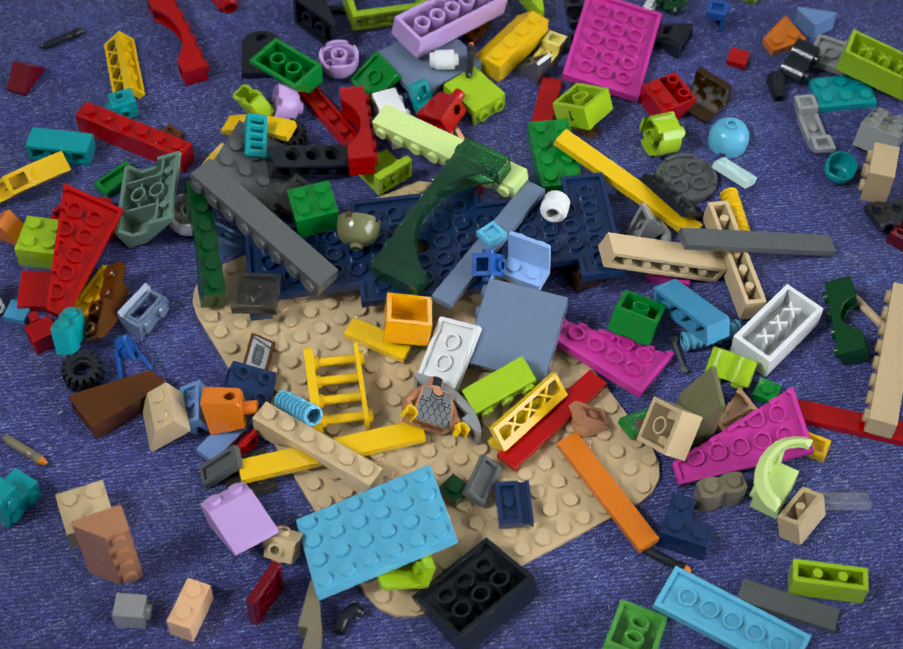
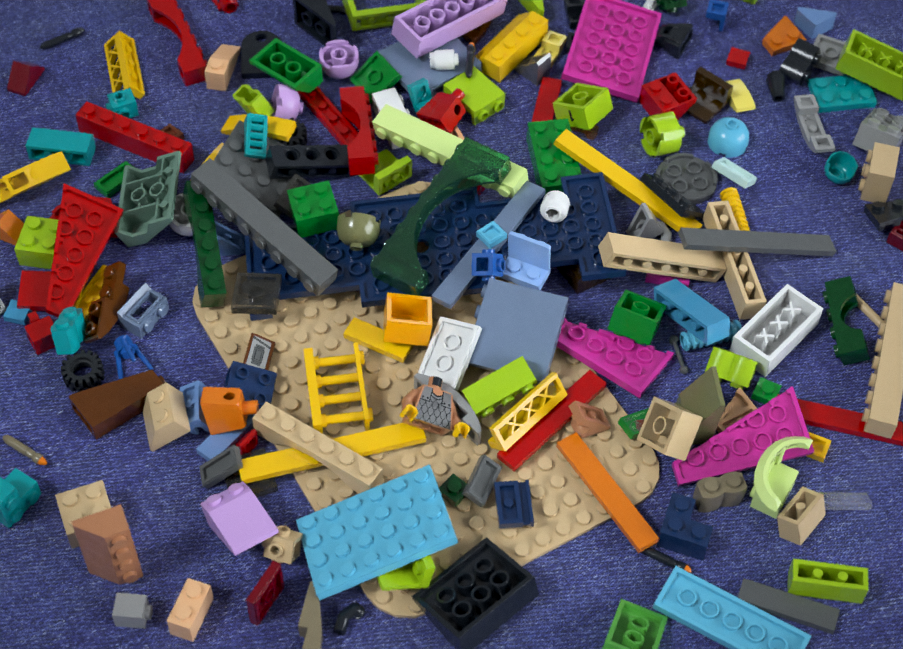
medium azure piece [274,390,323,426] -> none
none -> light nougat slope [204,44,241,91]
none -> light yellow slope [726,79,755,113]

